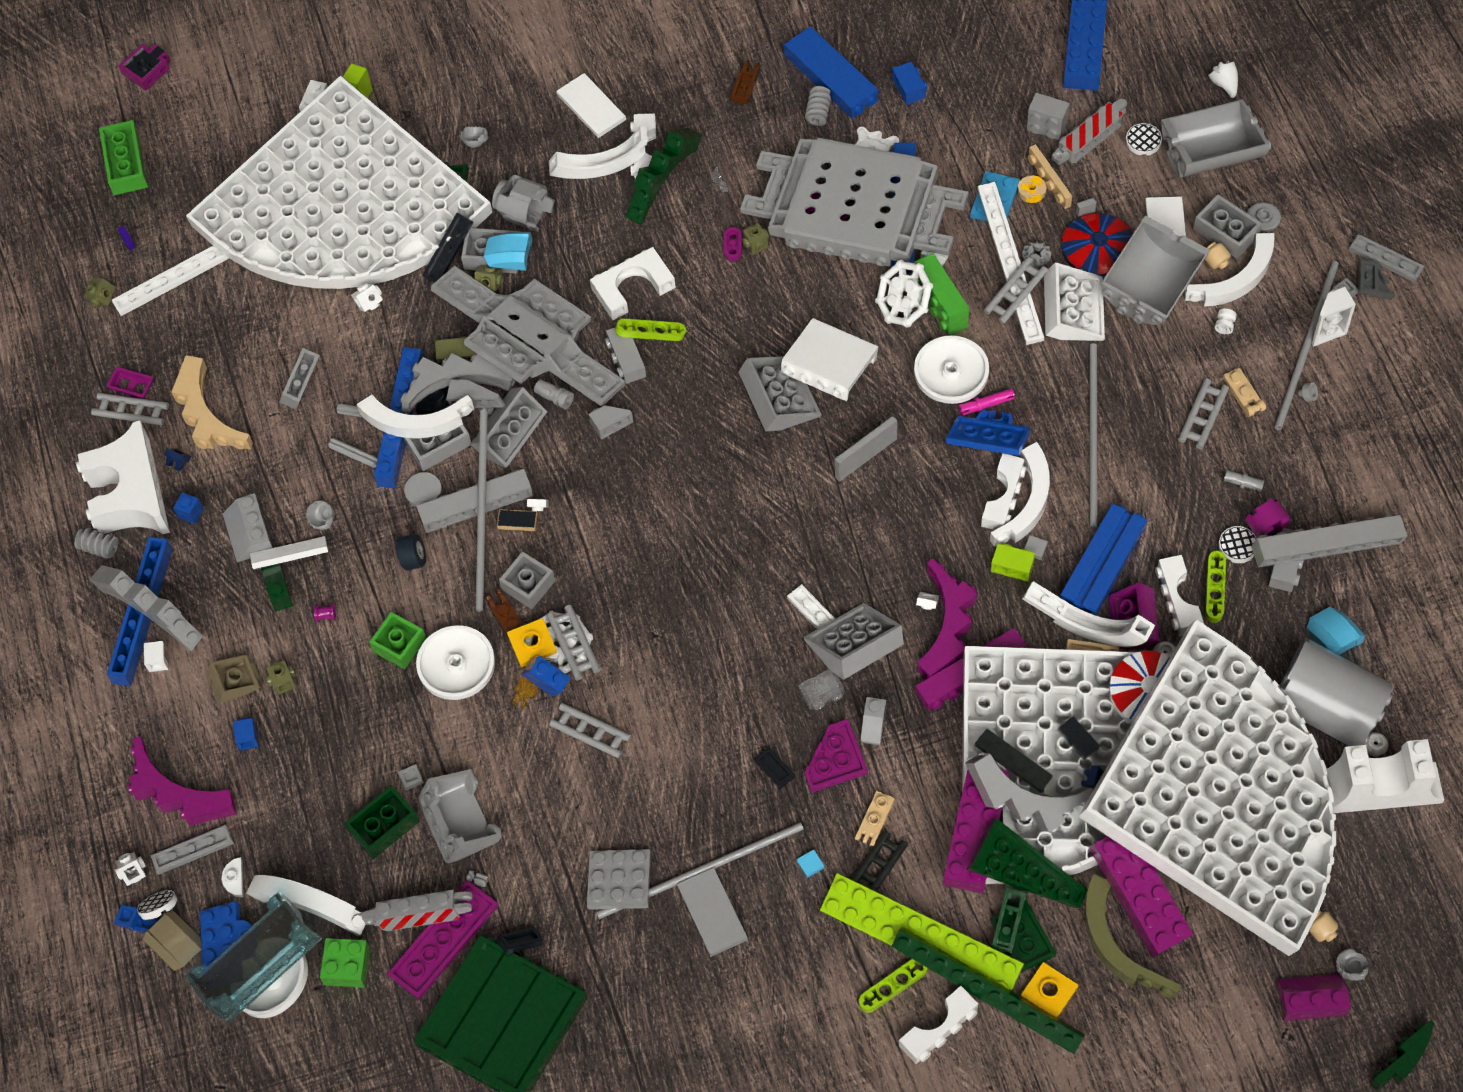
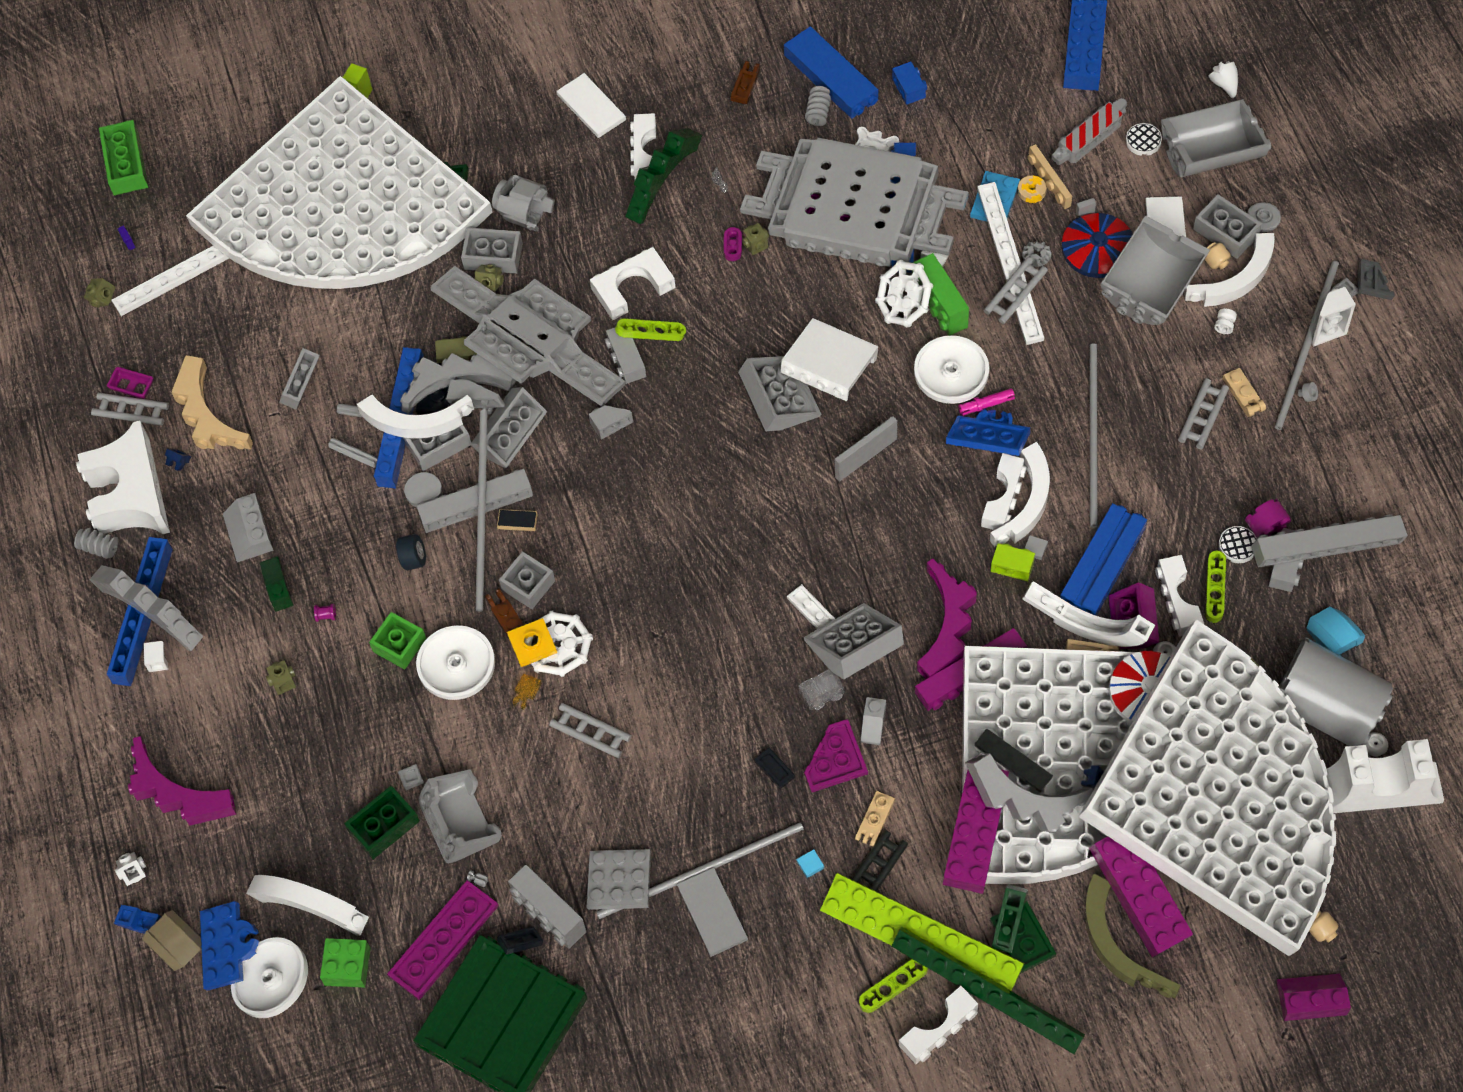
piece [118,44,170,91] -> none
white tile [137,890,177,920] -> none
light grey tile [150,825,234,875] -> none
blue brick [173,492,204,524] -> none
windscreen [185,891,322,1023] -> none
dark tan slope [207,655,263,703] -> none
white plate [221,857,244,897] -> none
blue brick [233,717,259,751] -> none
white tile [250,536,328,569] -> none
white plate [299,80,328,111] -> none
light grey hair [306,500,335,530] -> none
white brick [351,283,383,312] -> none
light grey hinge [362,890,472,931] -> none
black plate [422,213,474,283] -> none
light grey hair [460,126,488,148] -> none
medium azure slope [484,232,532,271] -> none
blue brick [521,656,570,697] -> none
white plate [527,499,549,511] -> none
light grey axle [534,379,574,409] -> none
light grey bar [546,605,601,681] -> none
white arch [549,126,649,179] -> none
white plate [916,592,939,610] -> none
dark green wing [967,818,1088,908] -> none
yellow piece [1021,962,1079,1018] -> none
light grey brick [1027,93,1070,140] -> none
white slope [1044,262,1105,341] -> none
black tile [1057,716,1100,760] -> none
light grey pin [1224,470,1264,492] -> none
light grey hair [1336,949,1368,981] -> none
light grey tile [1349,234,1424,282] -> none
dark green slope [1371,1020,1434,1091] -> none
none -> light grey piece [508,865,586,949]

